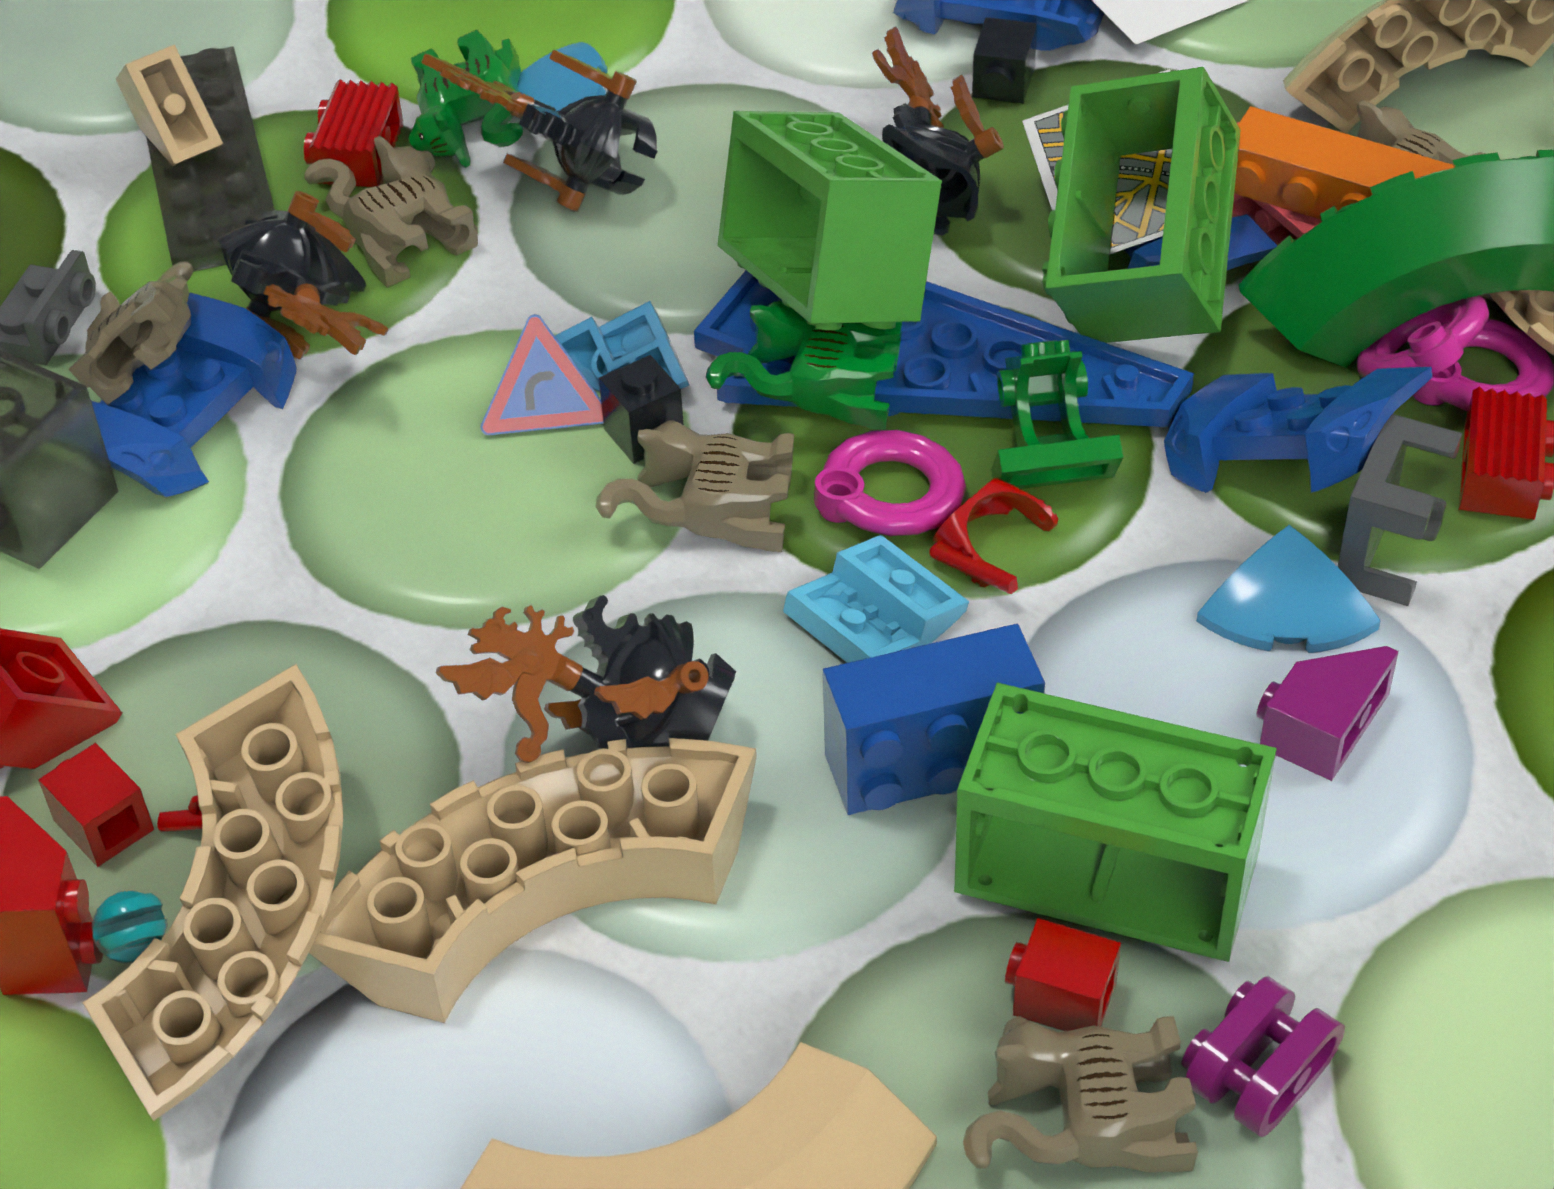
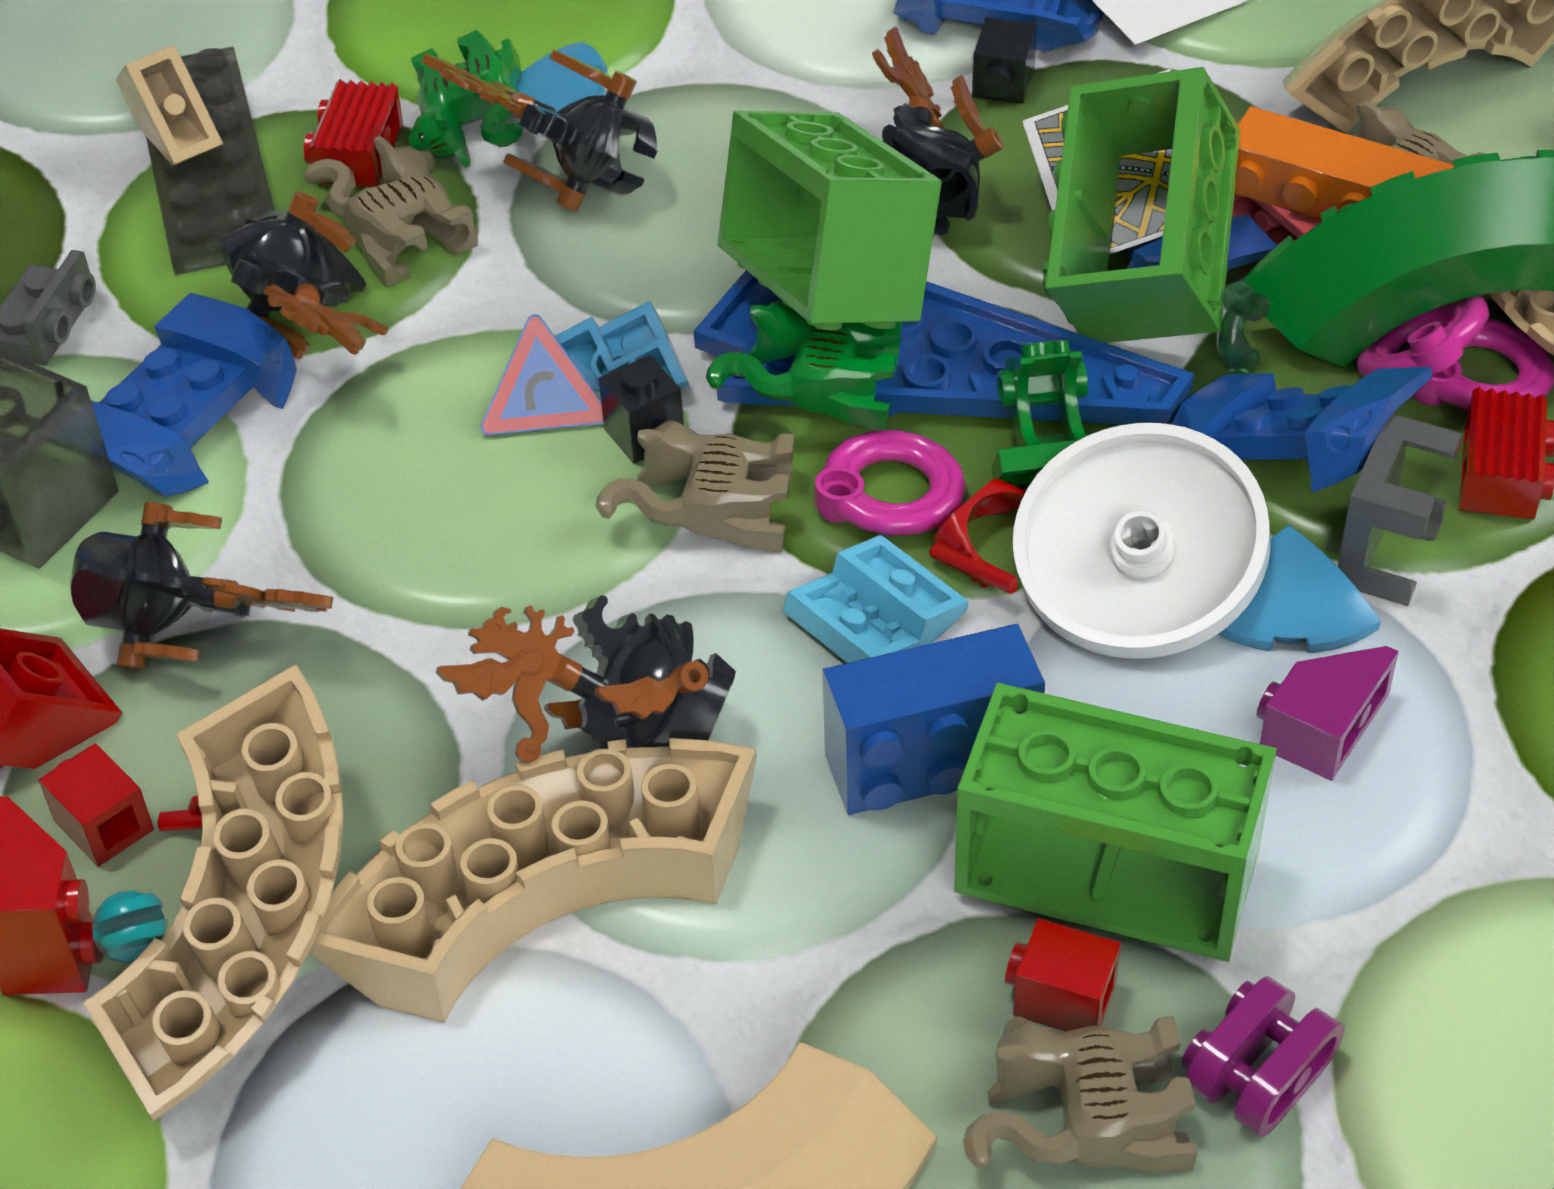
dark tan animal [69,261,194,405] -> none
none -> black helmet [70,502,333,670]
none -> white dish [1013,423,1271,659]
none -> clear green arm [1216,282,1270,374]

